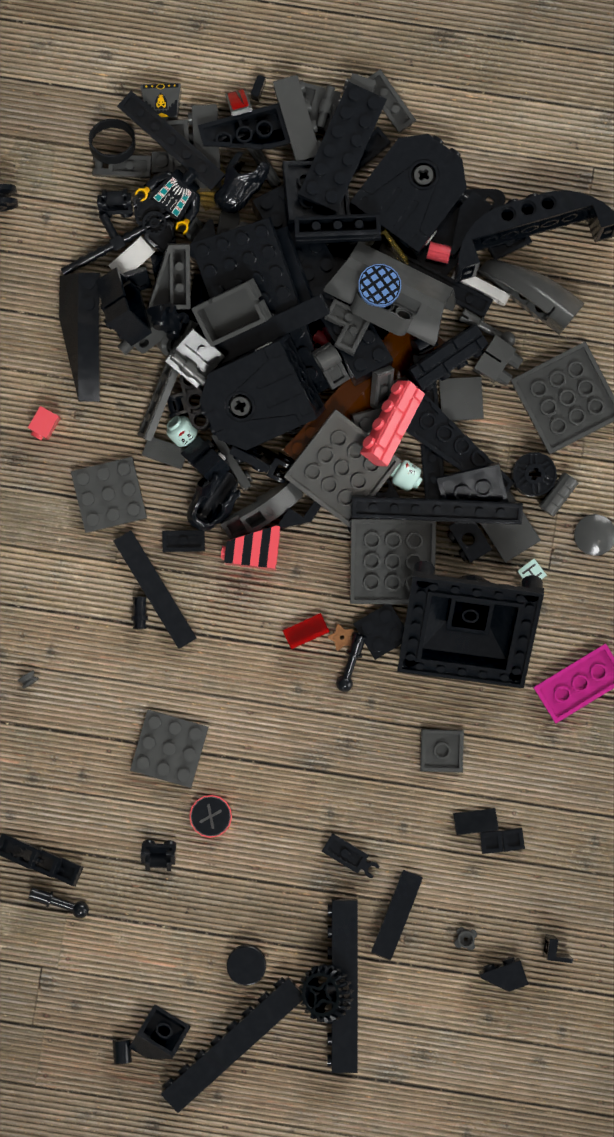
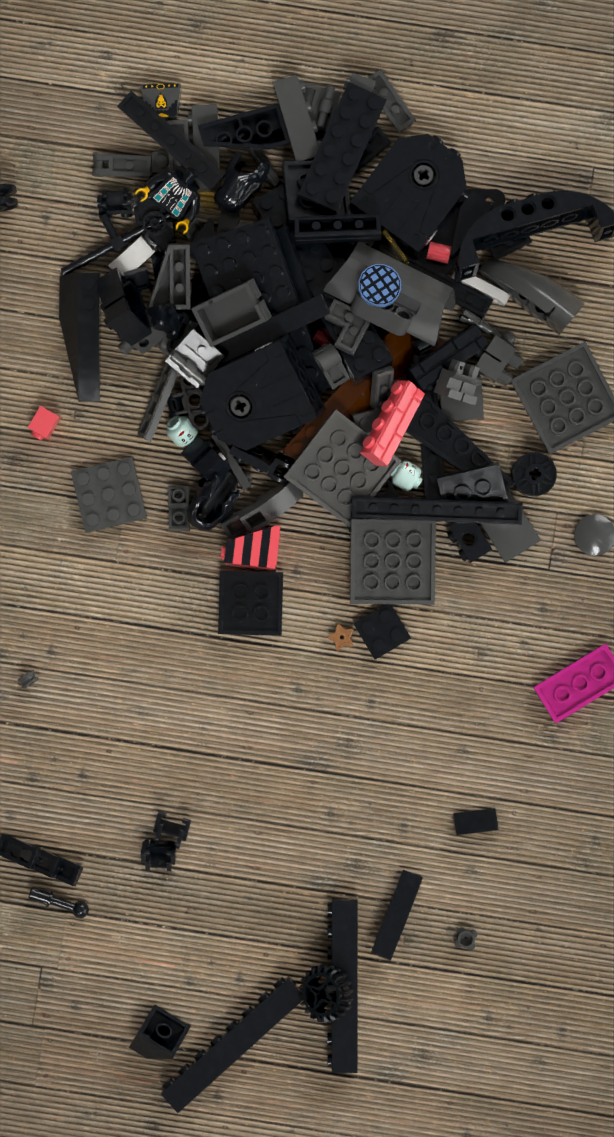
black tyre [89,119,136,164] -> none
black piece [112,1038,132,1064] -> none
black tile [113,530,197,649] -> none
dark grey plate [130,709,209,788] -> none
black pin [131,597,148,630] -> none
dark grey tile [142,437,186,470] -> none
black plate [162,530,205,553] -> none
black tile [190,795,232,838] -> none
slope [225,89,252,116] -> none
black head [227,944,266,986] -> none
black tile [251,75,266,102] -> none
black slope [277,501,322,529] -> none
red panel [282,613,330,650] -> none
black plate [321,833,380,878] -> none
black pin [336,632,367,692] -> none
black piece [397,561,544,688] -> none
dark grey tile [420,729,464,773] -> none
black slope [479,956,529,992] -> none
black plate [480,830,503,854] -> none
black tile [501,828,525,852] -> none
light aqua tile [517,559,547,579] -> none
dark grey axle [538,472,579,517] -> none
black panel [543,934,573,963] -> none
none -> black piece [153,811,191,849]
none -> dark grey slope [168,486,190,531]
none -> black plate [218,571,283,636]
none -> dark grey hips [434,359,482,405]

